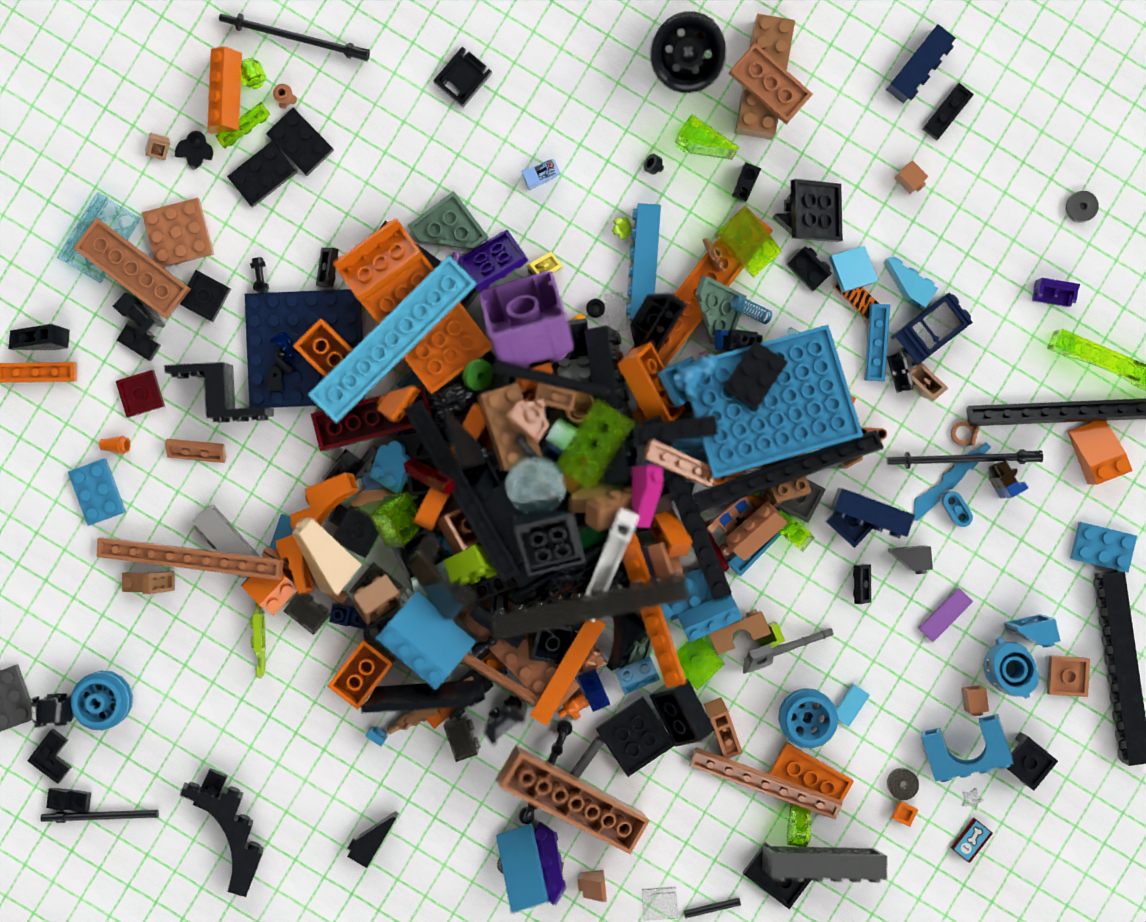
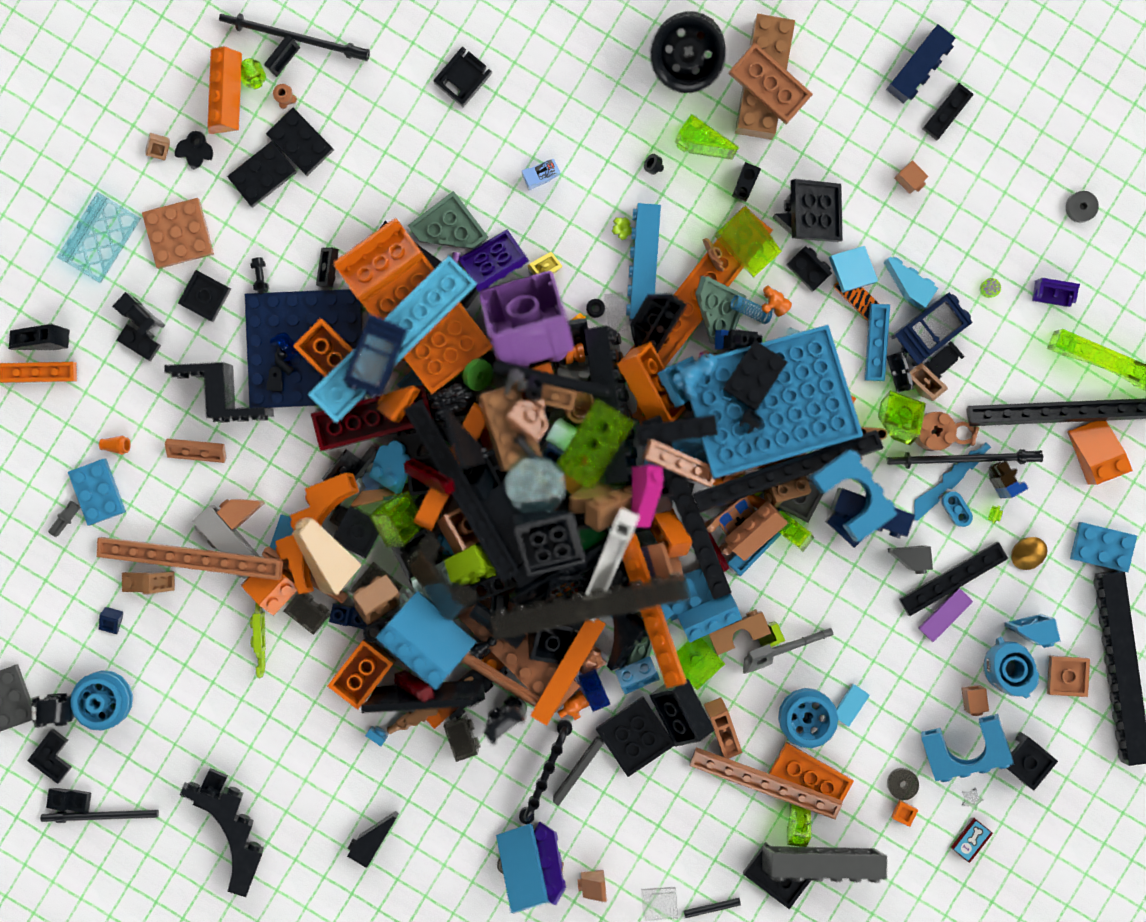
nougat plate [74,217,191,319] -> none
dark red tile [116,370,165,418] -> none
clear neon green plate [215,102,271,149] -> none
nougat brick [496,745,650,854] -> none
black plate [853,564,872,604] -> none
none -> dark grey axle [48,501,81,537]
none -> dark blue slope [99,607,123,634]
none -> nougat slope [216,499,265,530]
none -> black tile [263,35,300,77]
none -> dark blue door [342,314,409,398]
none -> dark red piece [394,670,434,702]
none -> leg [505,369,543,401]
none -> orange wheel [564,343,585,365]
none -> black tile [739,407,765,434]
none -> orange piece [761,285,792,317]
none -> dark azure arch [809,450,897,542]
none -> clear neon green slope [878,390,926,445]
none -> black tile [899,542,1009,616]
none -> nougat brick [912,412,957,451]
none -> black piece [925,341,965,379]
none -> clear neon green tile [980,278,1001,298]
none -> clear neon green plate [987,505,1003,524]
none -> pearl gold hat [1011,537,1048,570]

